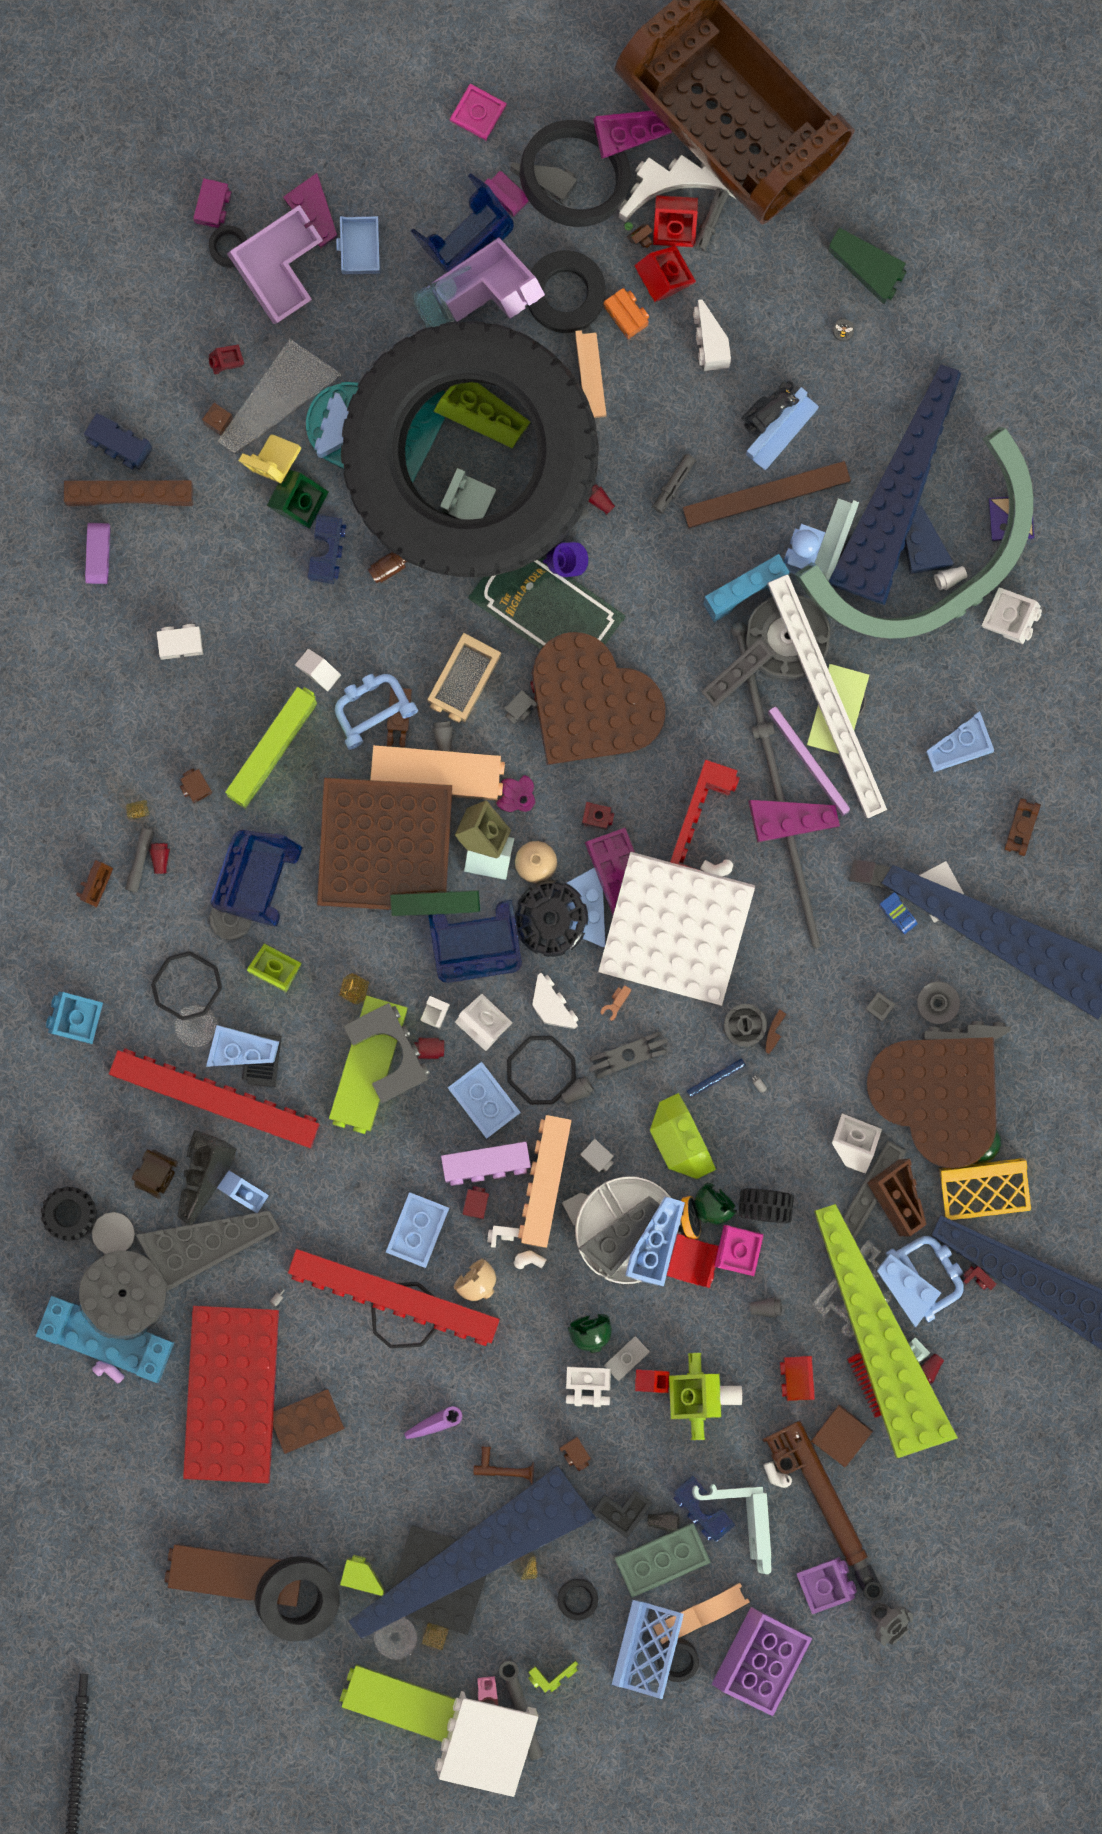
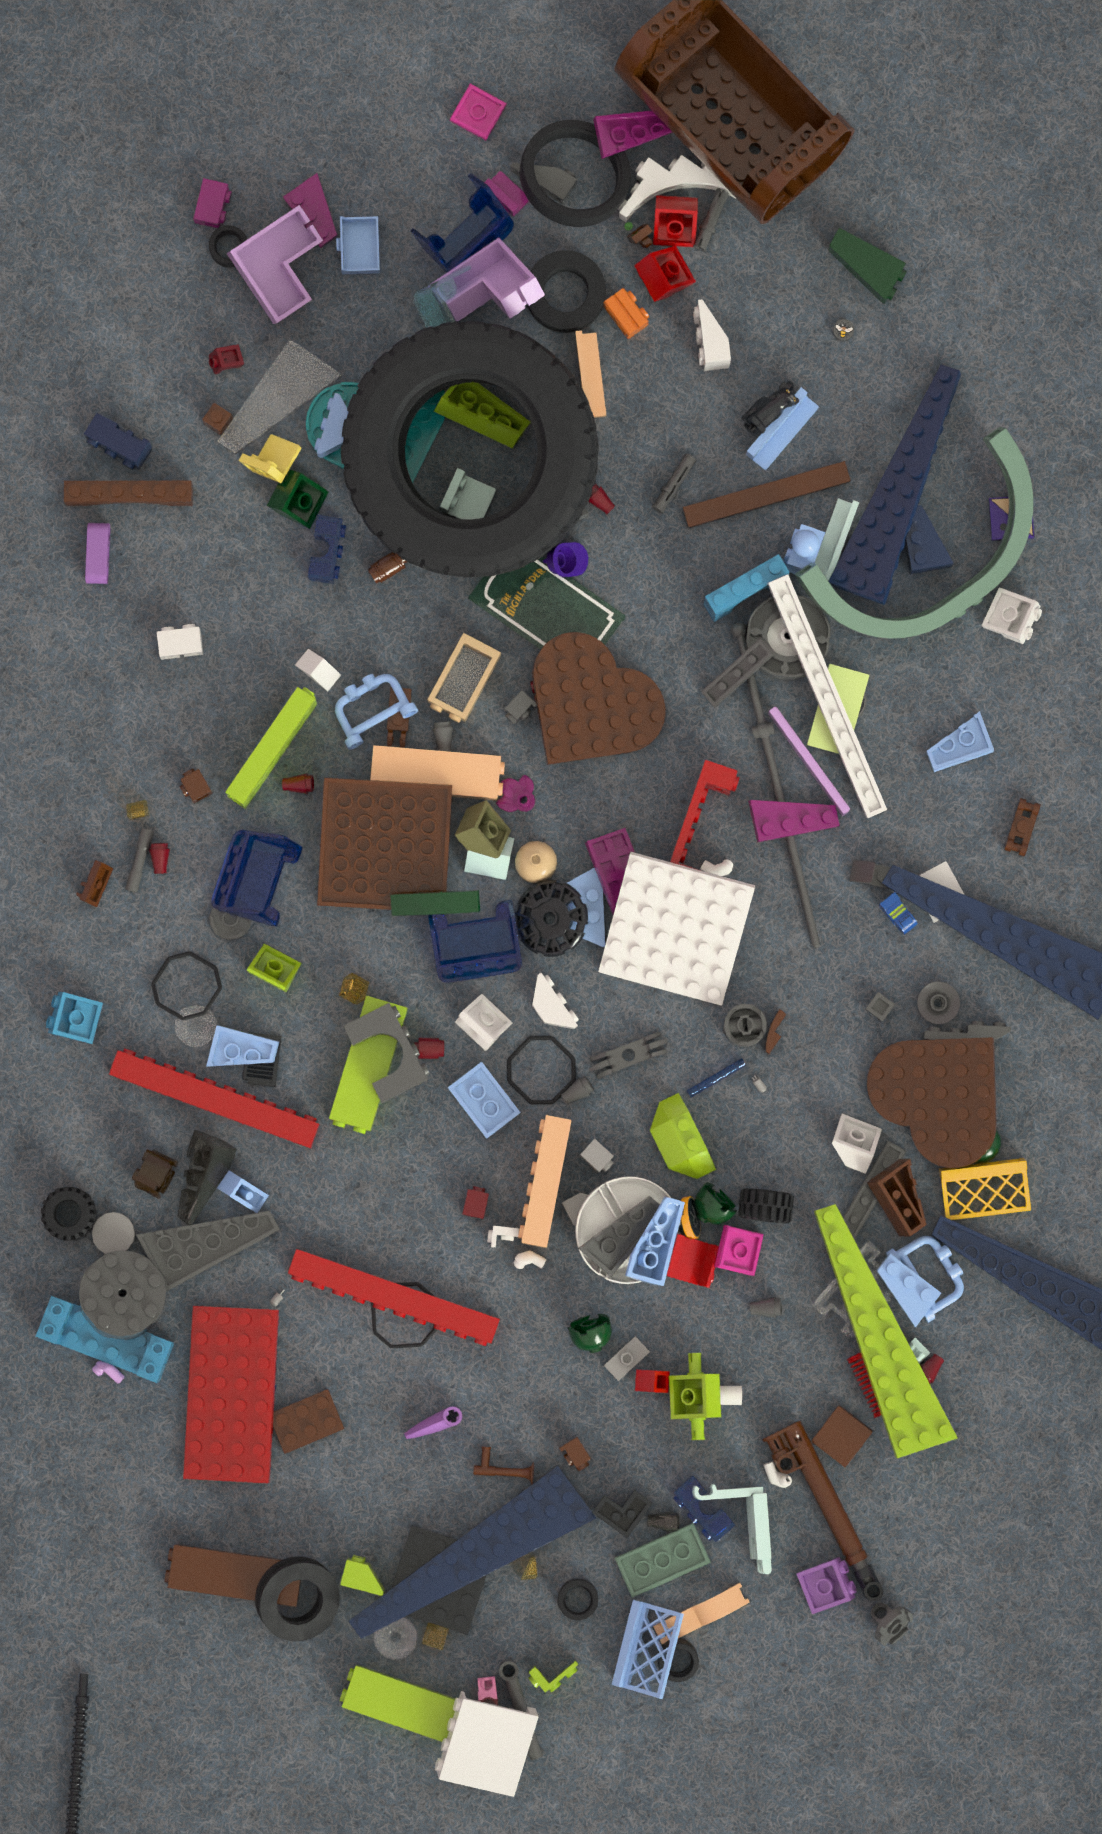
light blue plate [386,1192,449,1268] -> none
white panel [421,996,450,1029] -> none
lavender brick [441,1142,531,1186] -> none
tan cylinder [454,1259,496,1301] -> none
white plate [566,1367,611,1407] -> none
dark red brick [582,802,615,830] -> none
nougat plate [600,985,632,1021] -> none
medium lavender slope [711,1607,812,1716] -> none
red slope [780,1356,815,1401] -> none
white cone [934,566,967,590] -> none
dark red bracket [962,1266,997,1290] -> none
none -> dark red cone [282,773,314,794]

